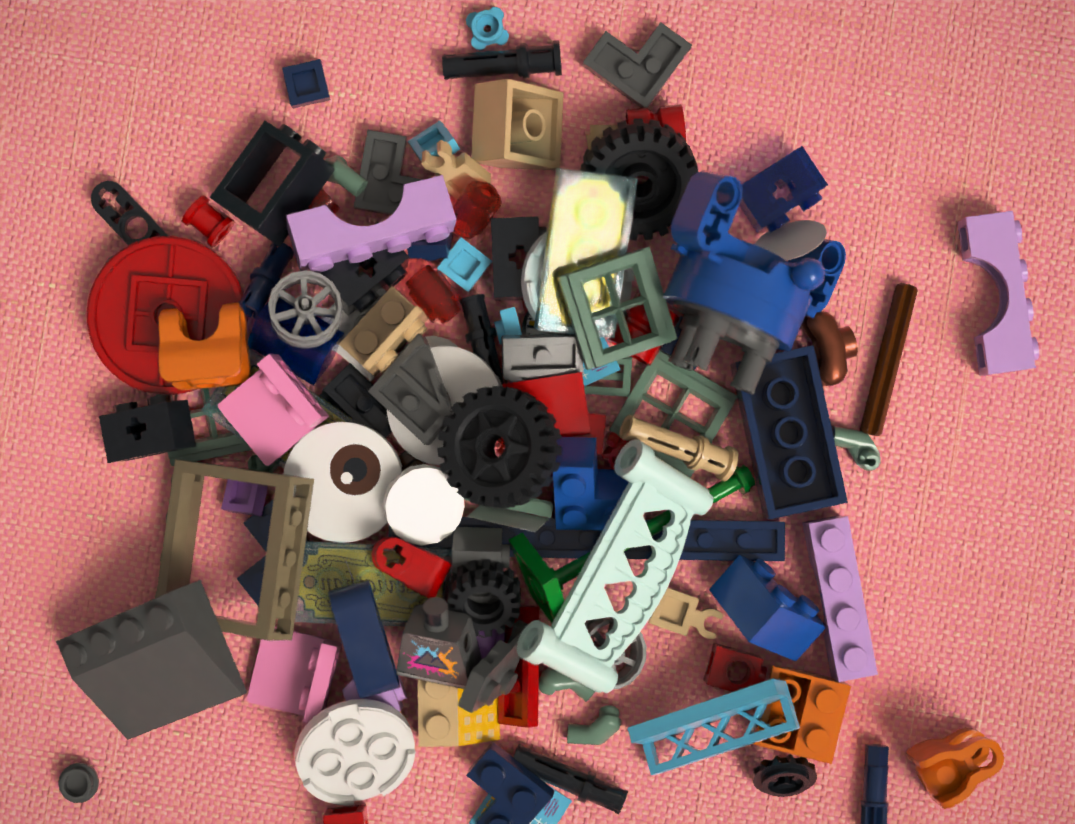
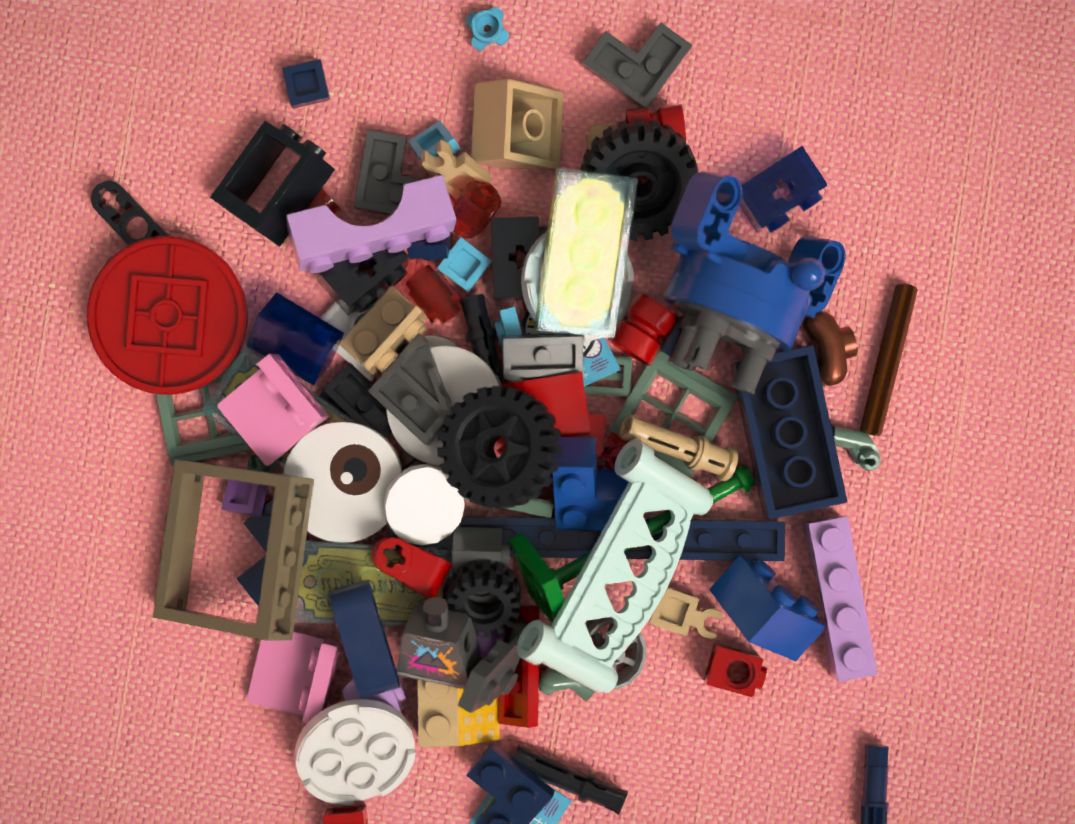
dark grey slope [56,580,247,740] -> none
dark grey plate [58,762,99,803] -> none
black brick [99,394,196,463] -> none
orange piece [159,303,251,390] -> none
red bush [181,195,235,248] -> none
dark blue pin [238,242,294,319] -> none
light grey wheel [268,270,342,349] -> none
sand green arm [325,155,368,197] -> none
black pin [442,40,562,80] -> none
white sticker [467,505,549,532] -> none
sand green piece [557,247,677,370] -> none
sand green arm [567,705,622,745] -> none
medium azure fence [628,678,800,775] -> none
orange slope [753,665,851,764] -> none
black gear [753,754,817,797] -> none
white sticker [755,220,827,261] -> none
orange piece [906,727,1005,809] -> none
lavender arch [957,211,1039,376] -> none

